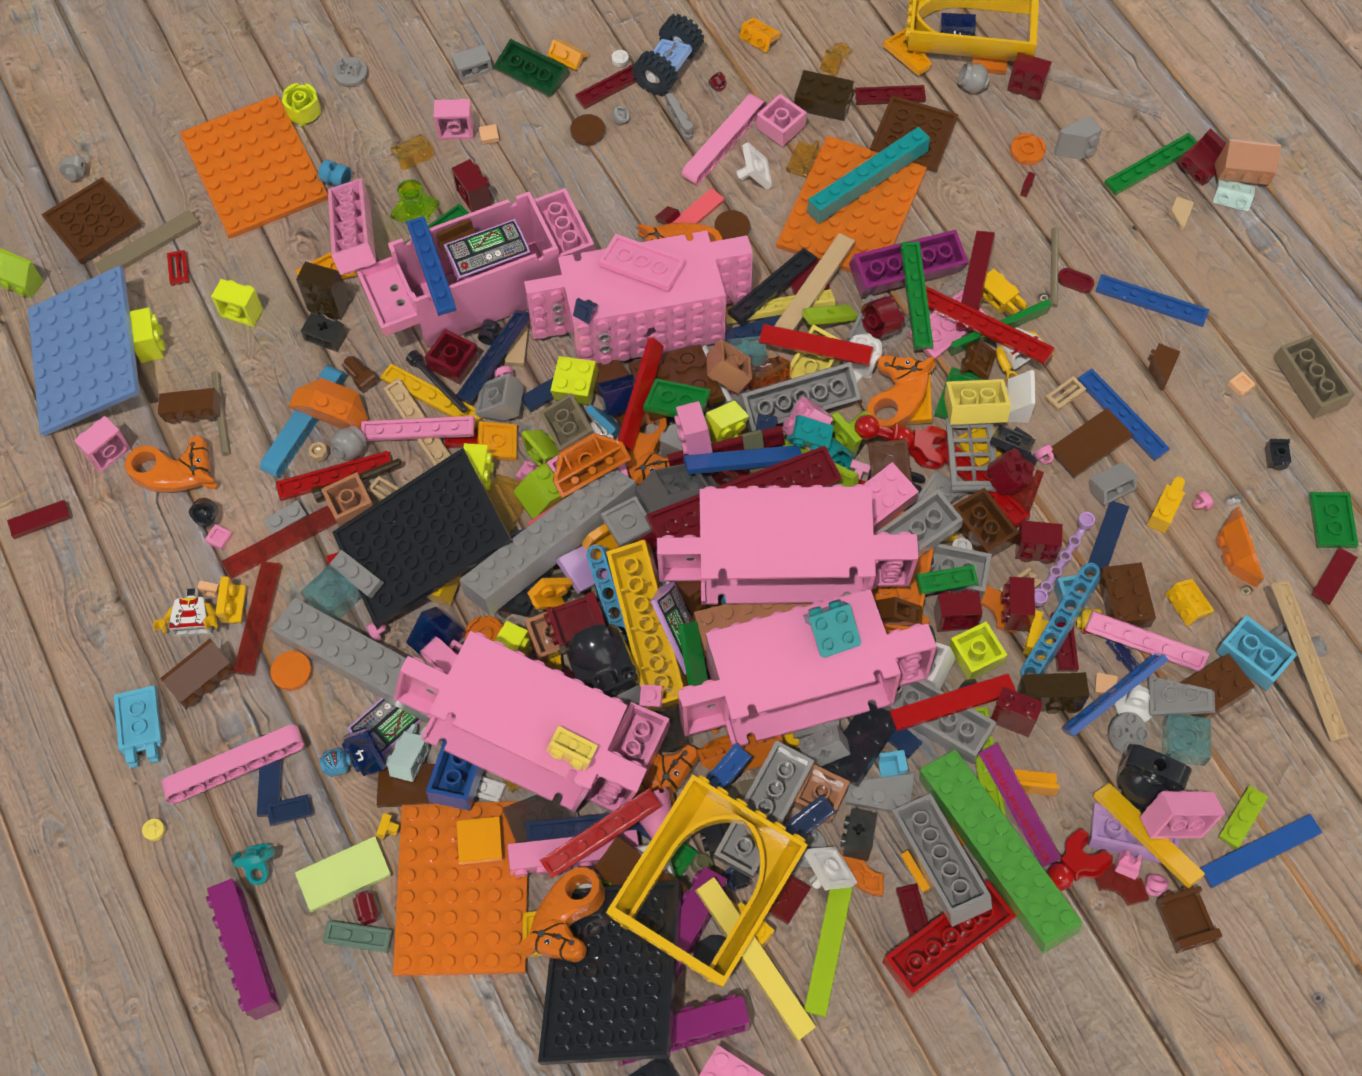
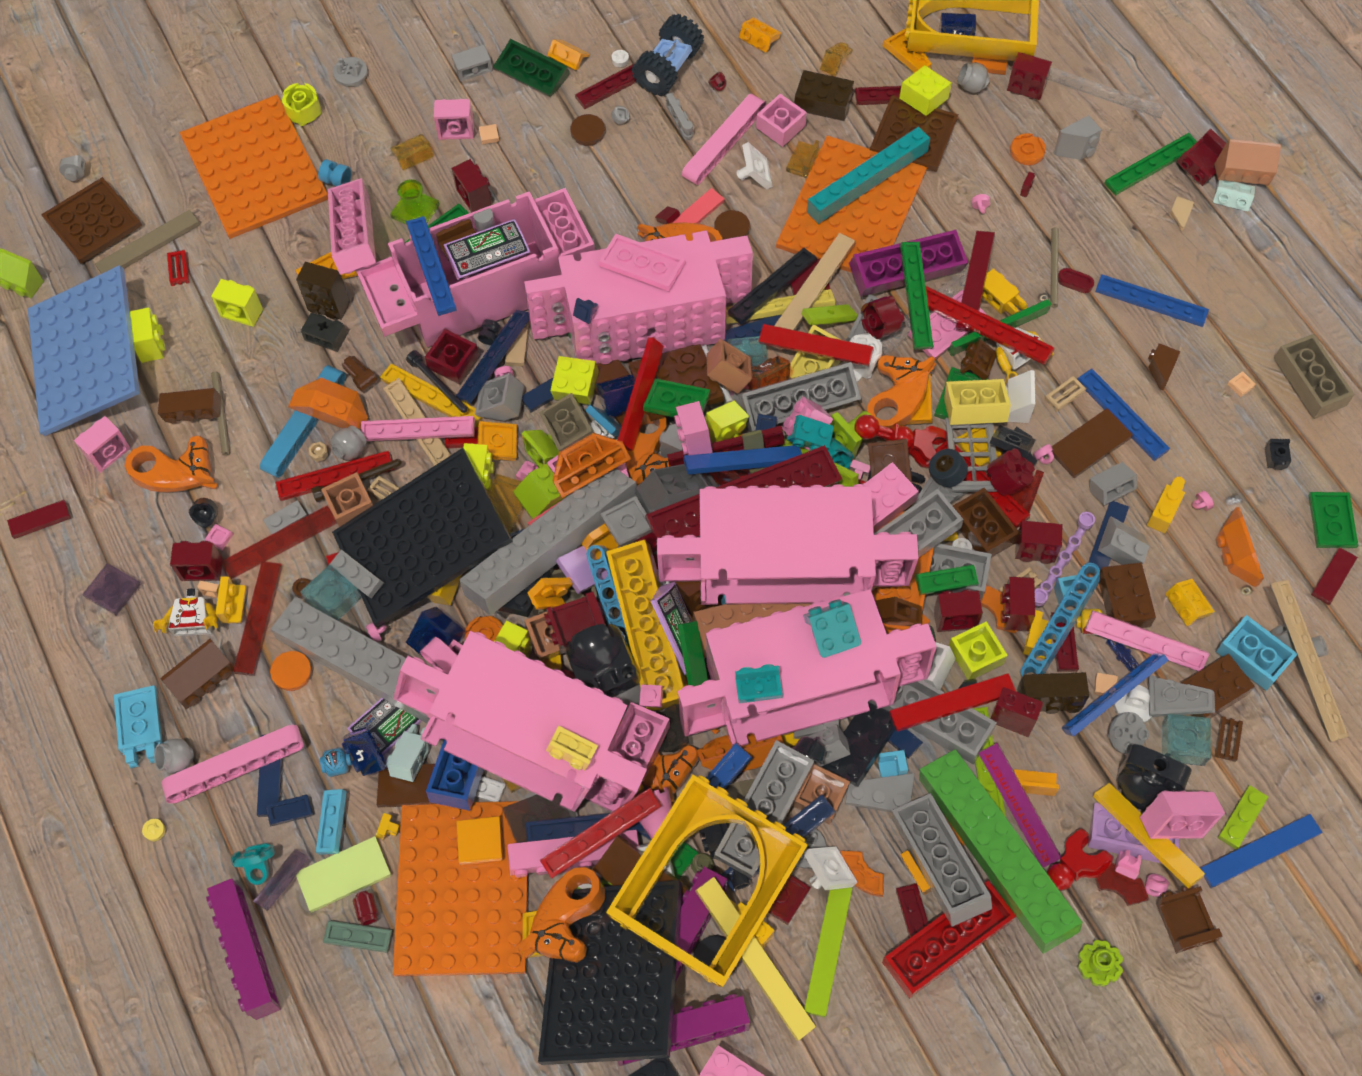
pearl dark grey brick [840,808,877,861] -> none
none -> clear purple plate [82,563,141,616]
none -> light grey piece [154,738,194,774]
none -> dark red brick [170,541,223,581]
none -> tile [253,849,309,911]
none -> reddish brown tile [292,578,314,599]
none -> medium azure plate [316,789,347,855]
none -> light grey brick [473,208,495,232]
none -> teal bracket [735,664,783,703]
none -> black piece [792,736,826,765]
none -> neon yellow brick [899,65,952,116]
none -> black wheel [929,448,968,487]
none -> bright pink tile [972,194,990,214]
none -> lime plant [1077,940,1123,987]
none -> light grey slope [1098,516,1150,565]
none -> reddish brown tile [1214,716,1243,762]

